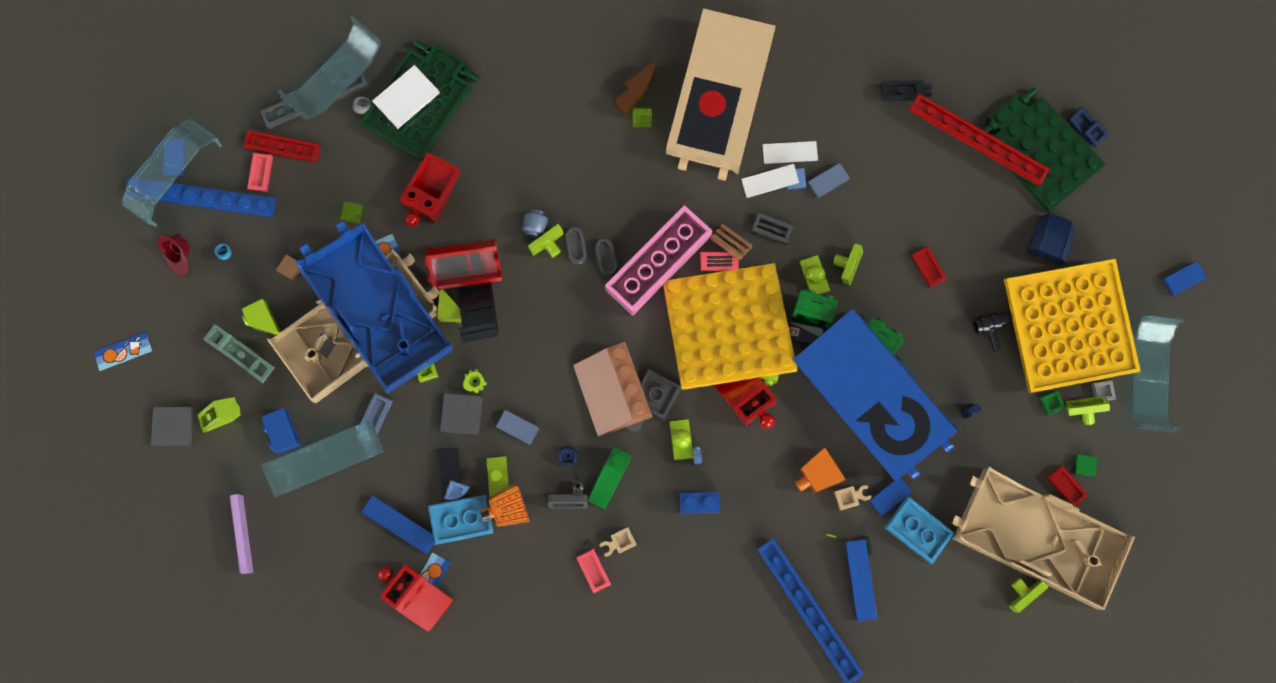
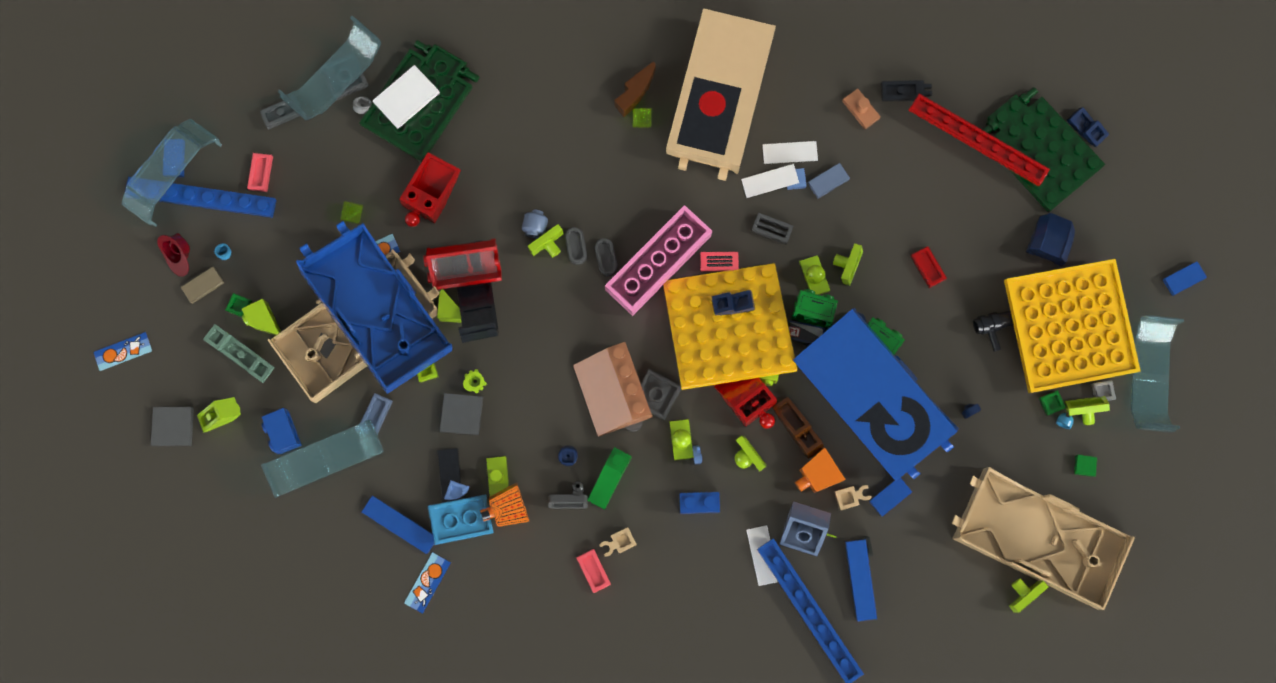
lavender tile [230,494,253,574] -> none
red tile [243,130,321,163] -> none
medium nougat tile [276,255,299,281] -> none
slope [378,564,453,632] -> none
sand blue tile [496,410,540,445] -> none
medium nougat tile [710,224,752,260] -> none
dark azure tile [884,496,954,564] -> none
red tile [1046,465,1089,507] -> none
none -> dark tan tile [181,267,224,304]
none -> green tile [225,293,252,317]
none -> dark blue slope [712,290,755,315]
none -> lime tile [734,436,767,471]
none -> white sticker [746,525,777,586]
none -> reddish brown slope [772,397,824,459]
none -> sand blue slope [779,501,831,556]
none -> nougat tile [842,89,880,130]
none -> dark azure hinge [1056,413,1074,429]

